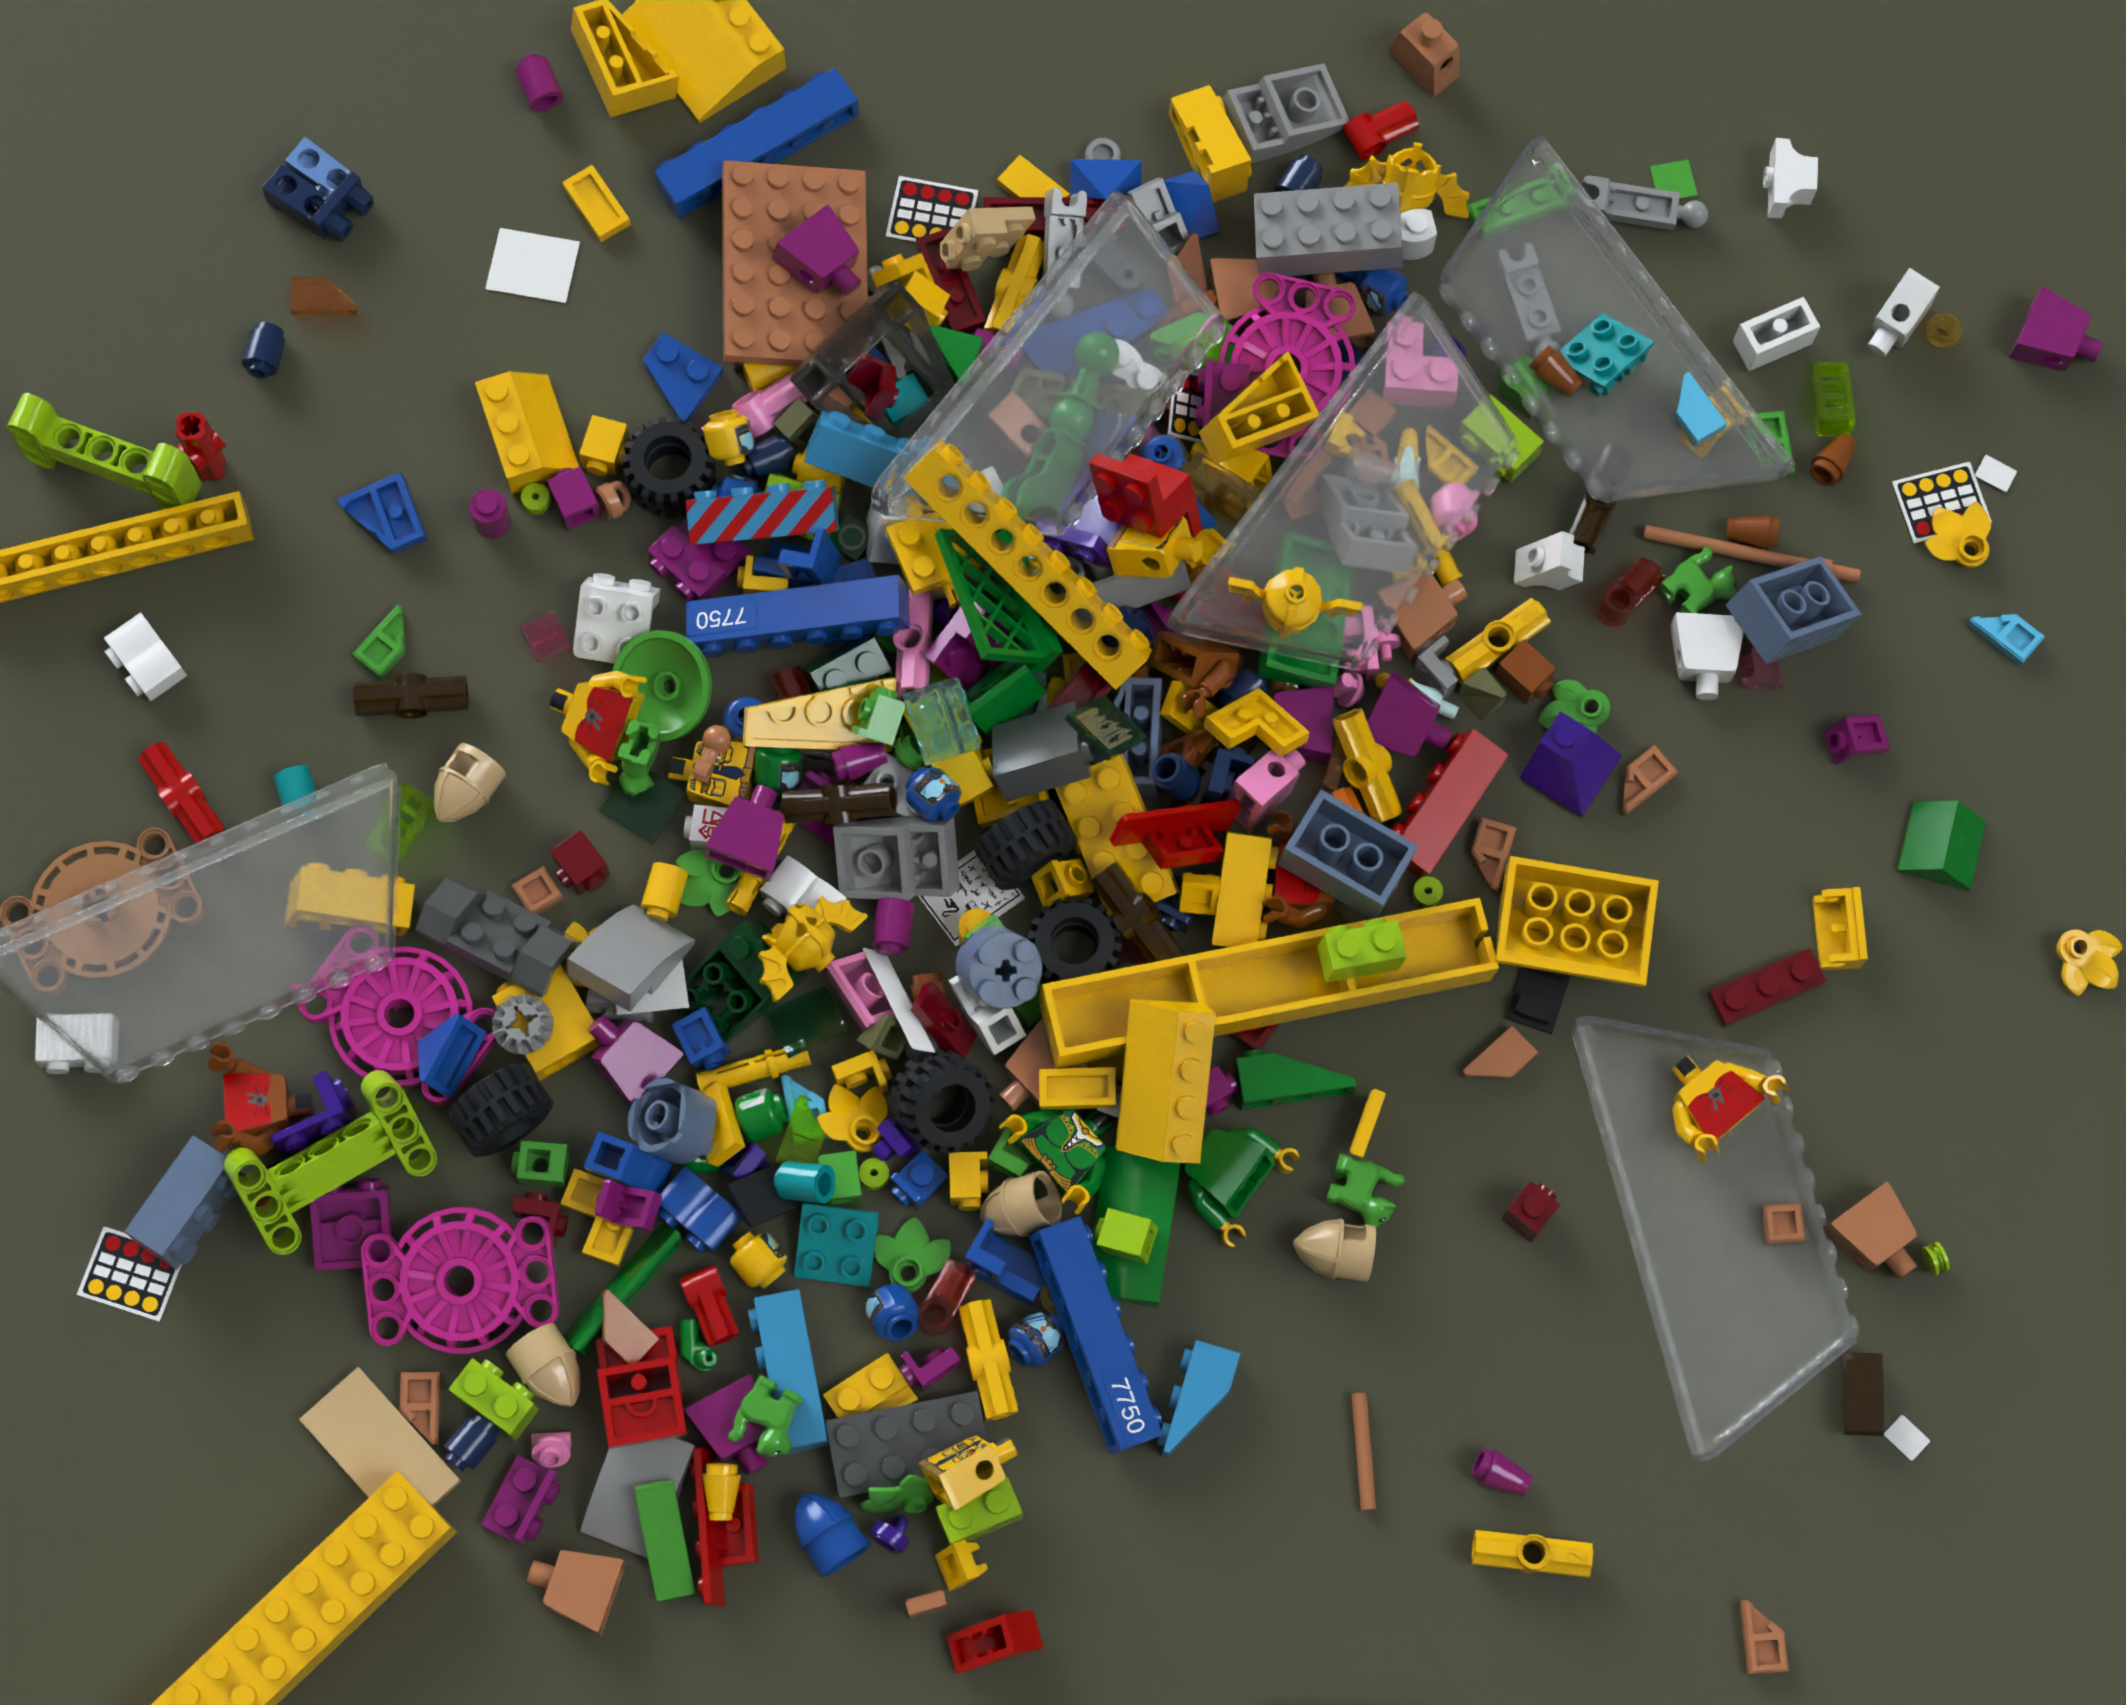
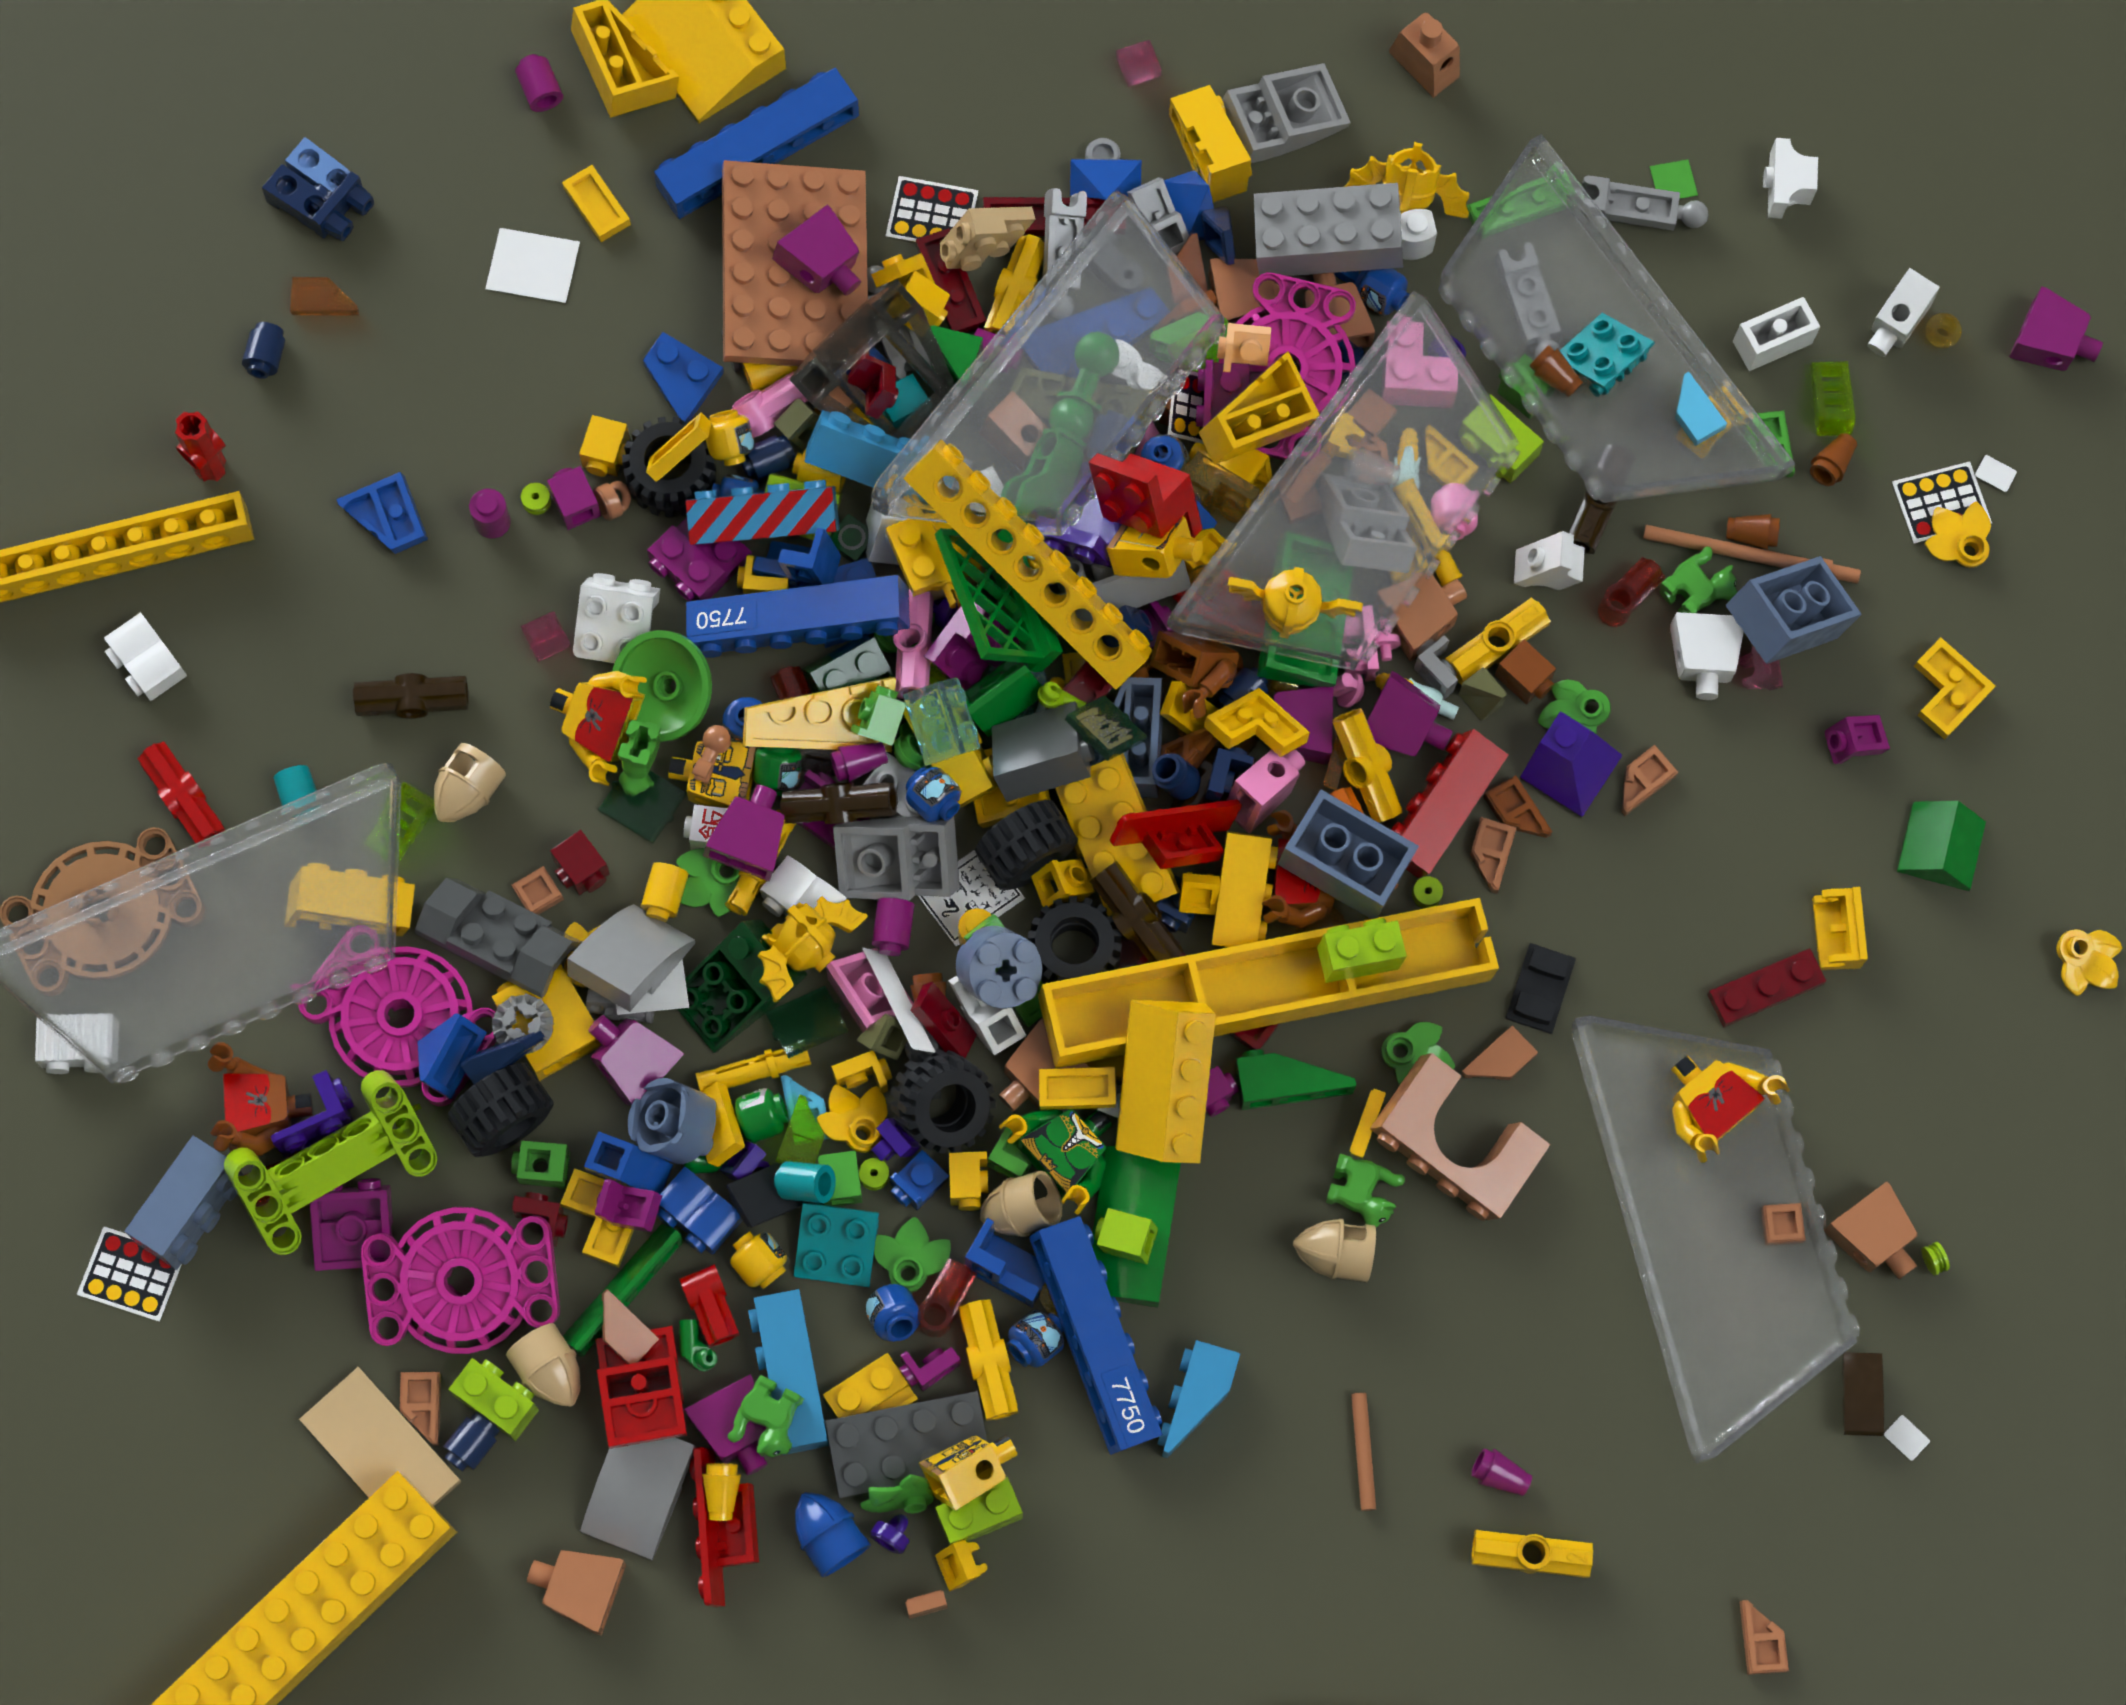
lime beam [7,393,202,510] -> none
bright green tile [352,604,406,680] -> none
yellow slope [475,371,579,494] -> none
magenta bracket [481,1455,562,1547] -> none
bright pink plate [531,1431,572,1468] -> none
bright green tile [634,1478,695,1602] -> none
blue bracket [672,1007,732,1070] -> none
red arch [946,1610,1044,1674] -> none
yellow tile [997,155,1070,198] -> none
green torso [1184,1127,1300,1248] -> none
dark blue brick [1274,155,1323,192] -> none
red piece [1343,101,1419,161] -> none
yellow slope [1495,856,1659,988] -> none
dark red brick [1501,1181,1560,1242] -> none
medium azure tile [1967,614,2045,666] -> none
none -> dark blue slope [461,1031,545,1085]
none -> yellow tile [646,412,711,482]
none -> lime arm [1037,682,1086,713]
none -> clear pink tile [1116,40,1162,87]
none -> dark blue slope [1201,206,1235,265]
none -> light nougat bracket [1217,323,1271,372]
none -> nougat arch [1370,1053,1551,1221]
none -> bright green plate [1381,1022,1455,1085]
none -> dark orange tile [1483,775,1553,838]
none -> yellow plate [1914,637,1996,740]

